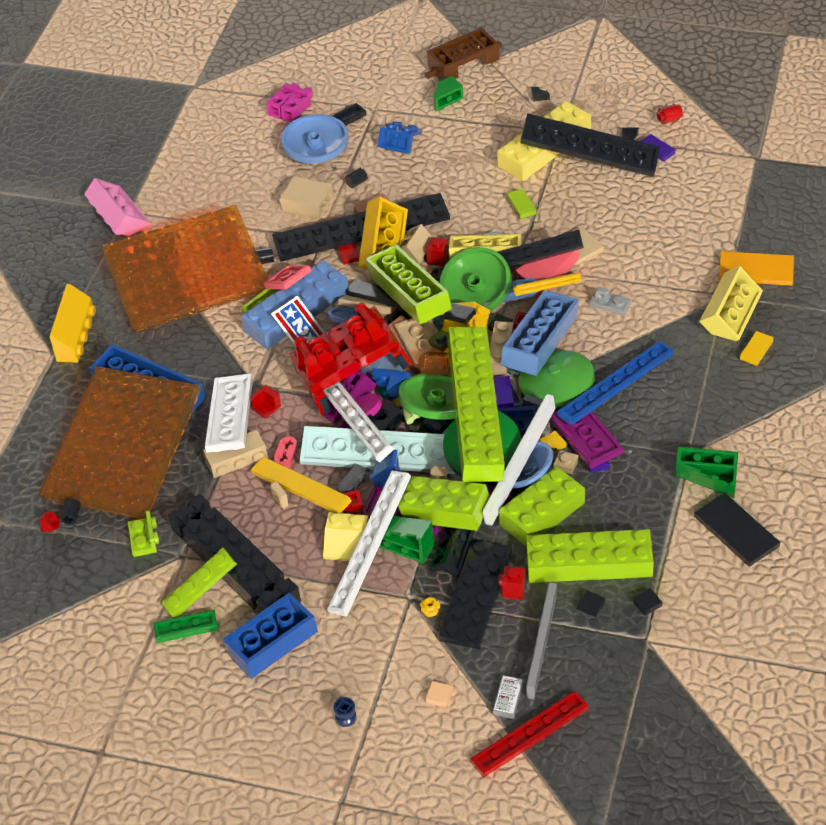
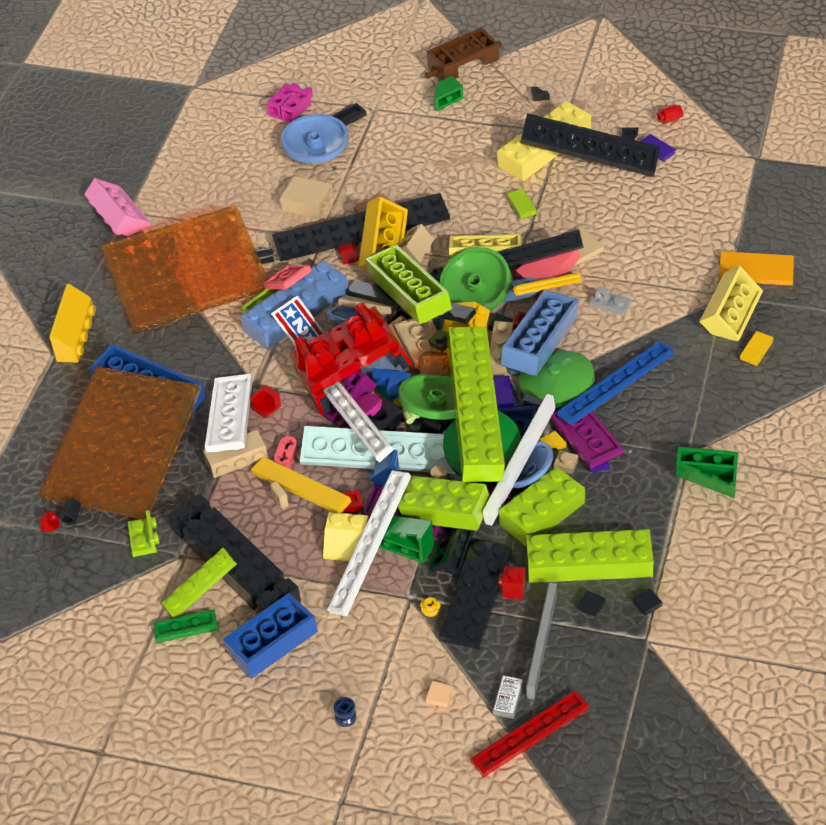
dark grey plate [338,464,367,493] -> none
black piece [345,167,368,189] -> none
blue bracket [377,121,423,154] -> none
red brick [426,237,449,267] -> none
black tile [694,493,780,567] -> none

